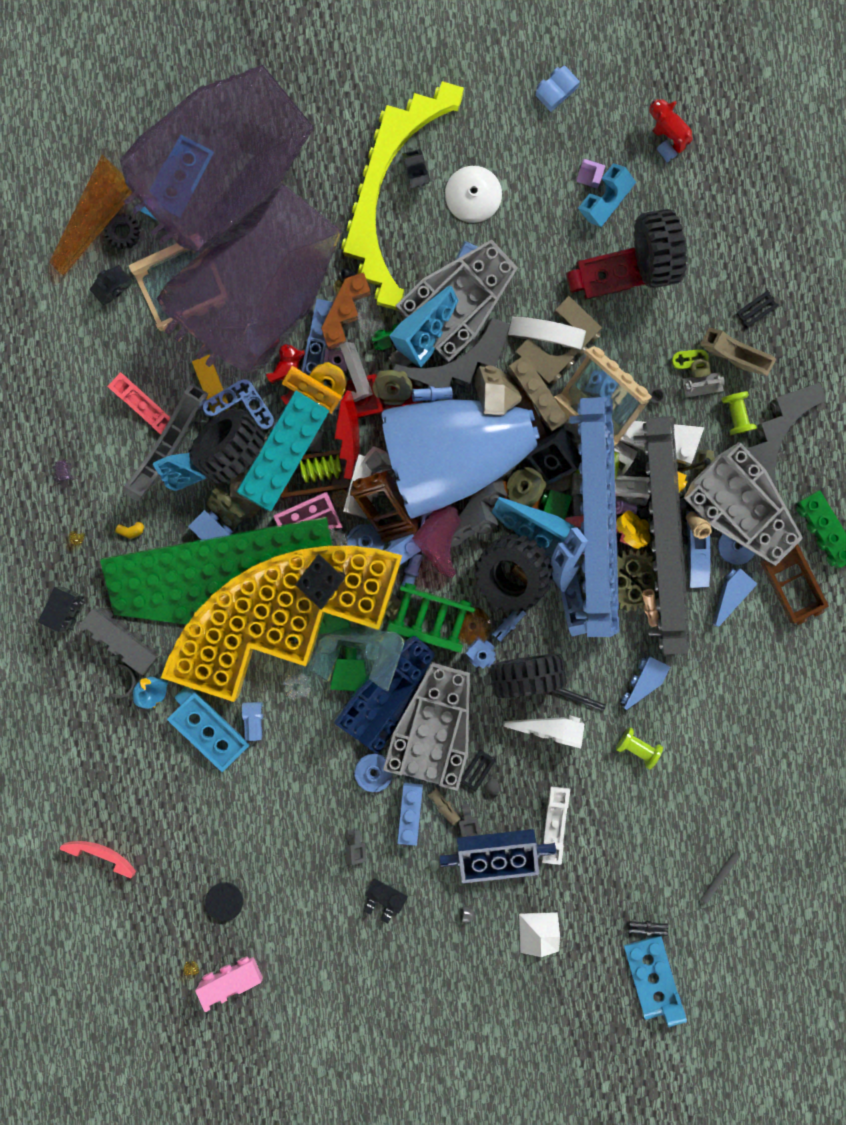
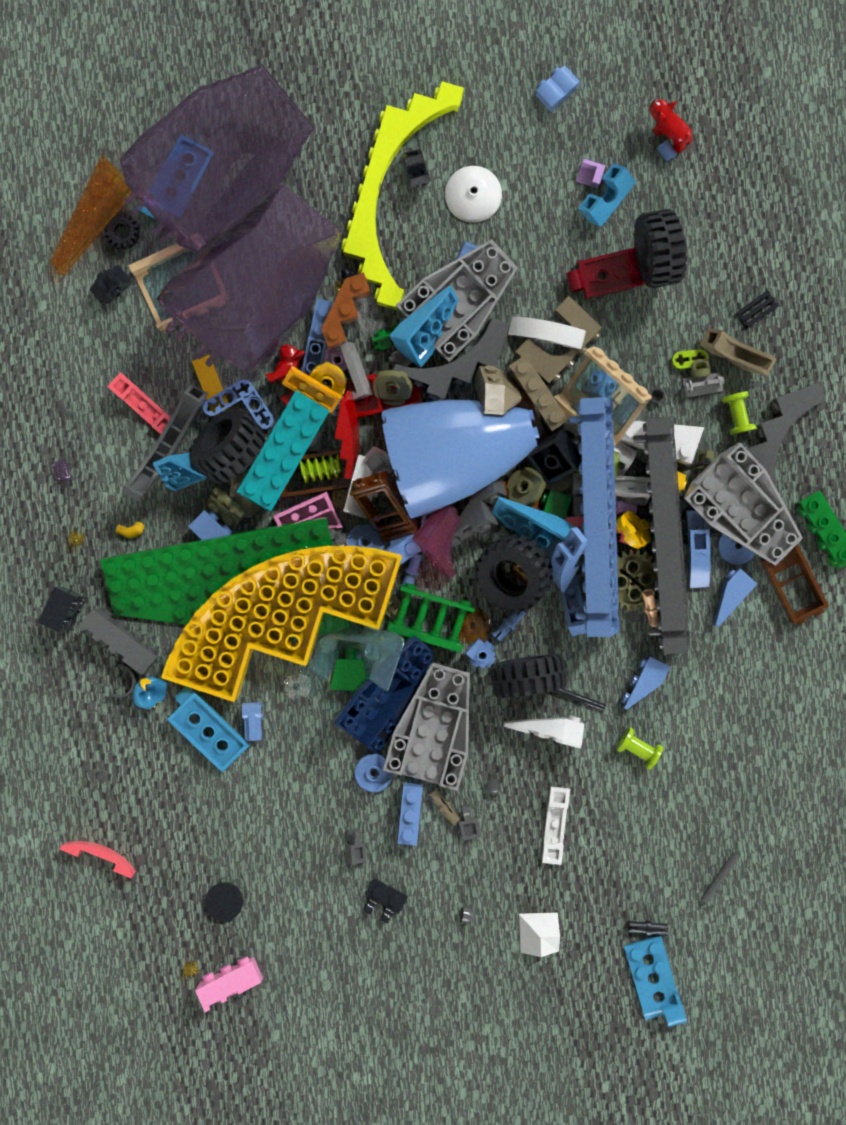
black hinge [295,554,346,610] -> none
medium blue pin [412,386,453,402] -> none
dark blue brick [439,829,556,883] -> none
black tile [460,749,496,792] -> none
tan cone [686,512,712,539] -> none

